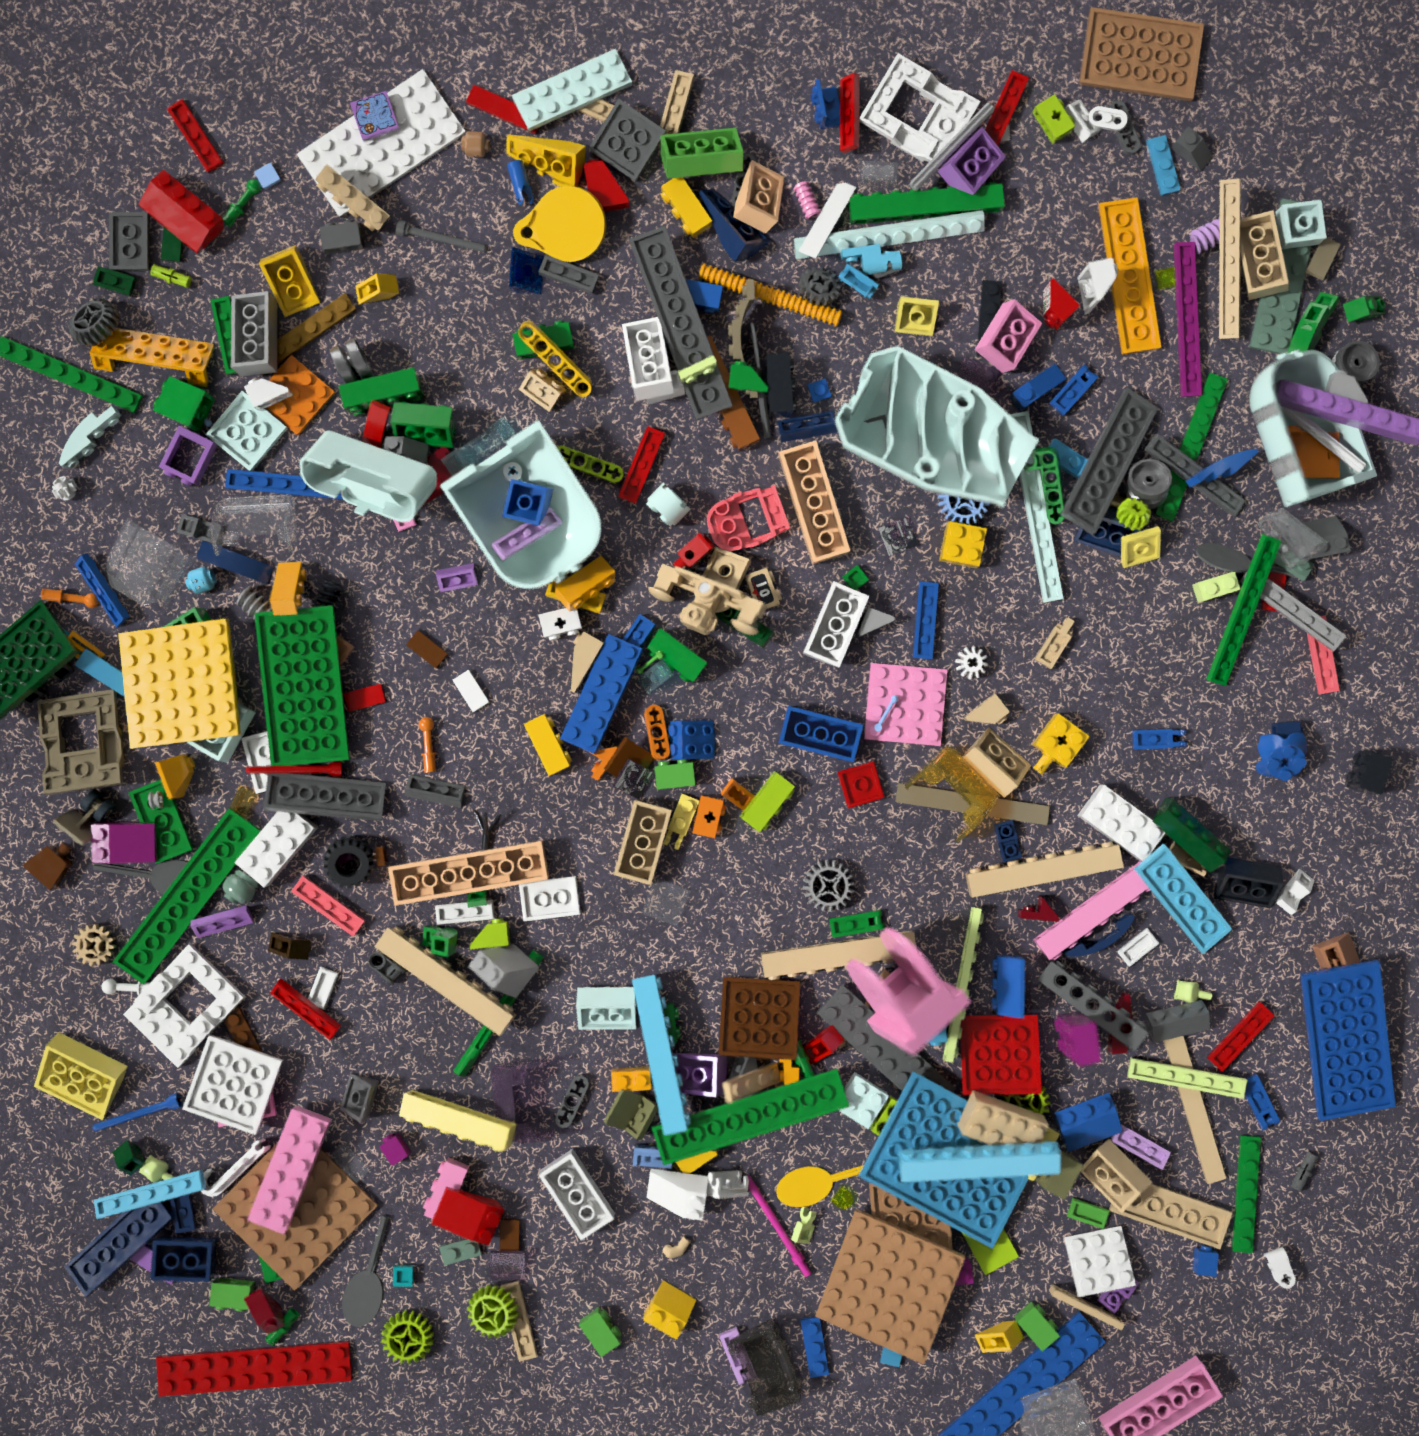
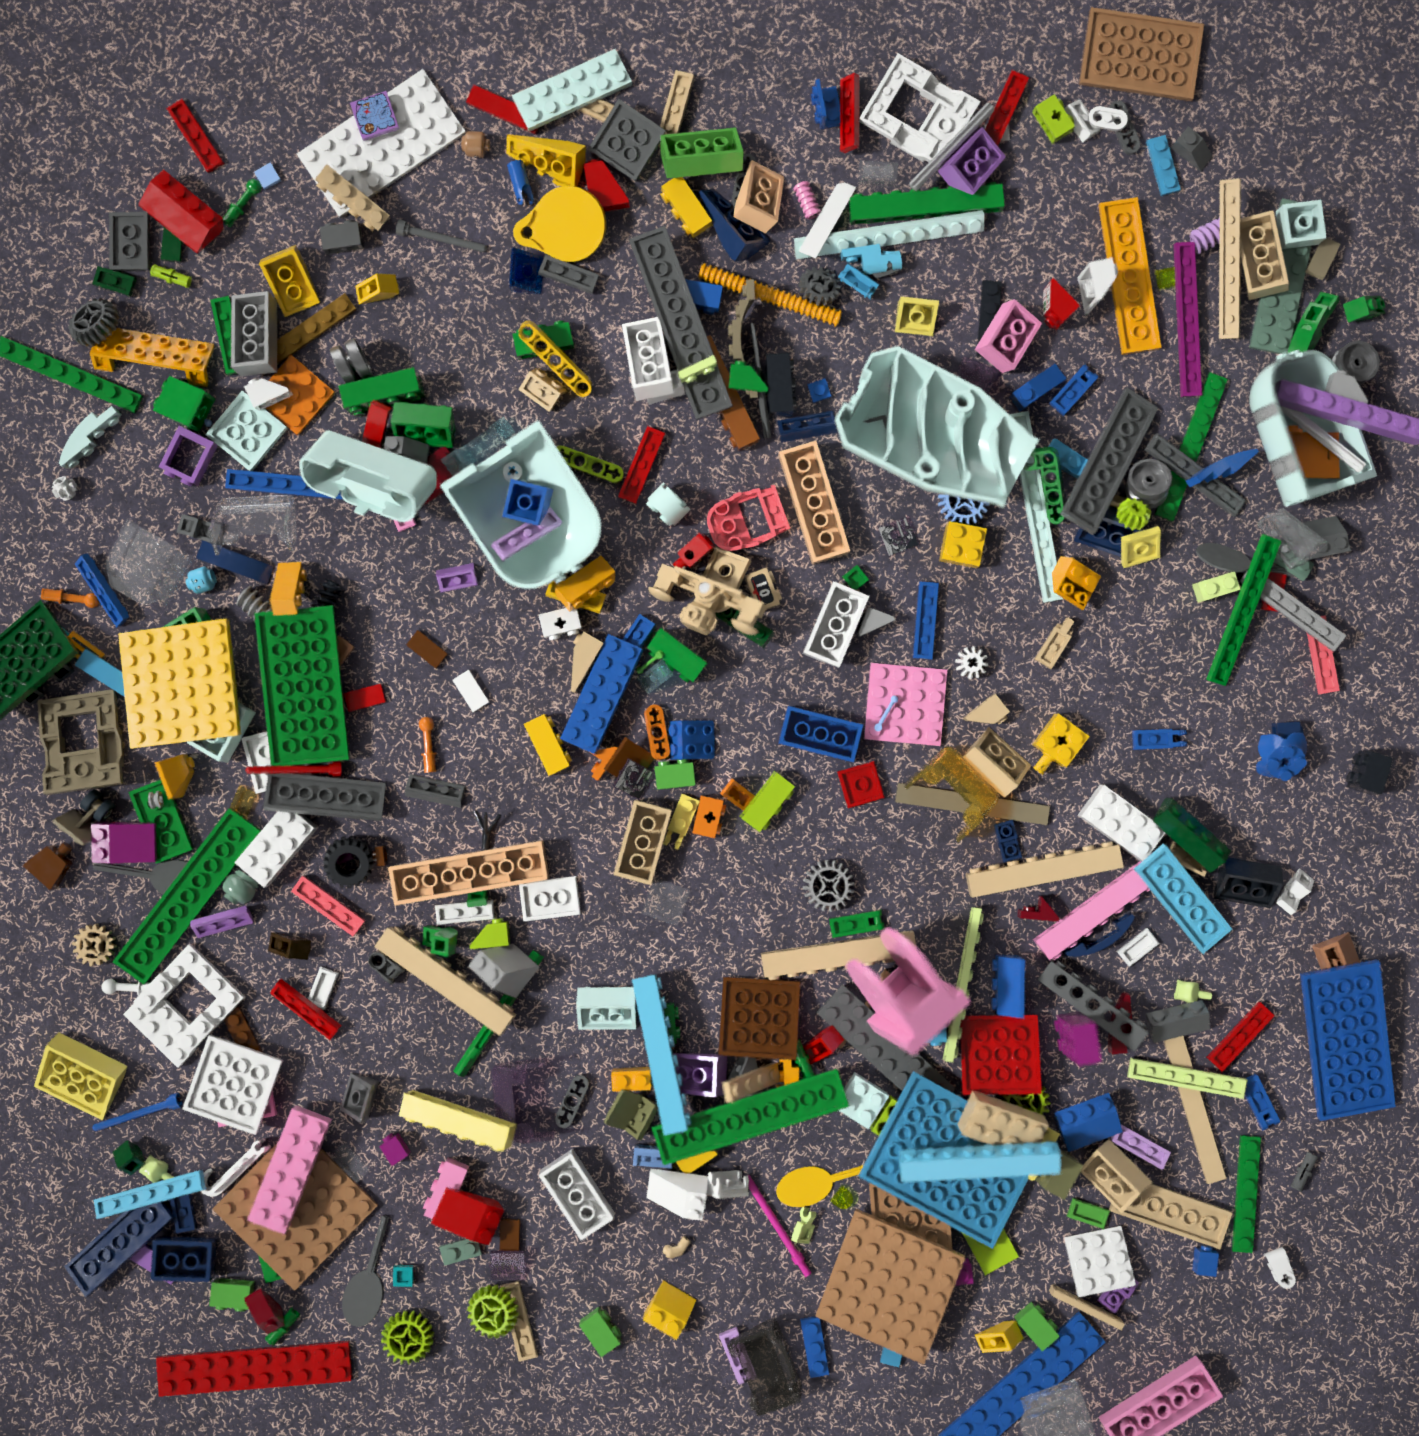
none -> light orange slope [1052,556,1101,610]

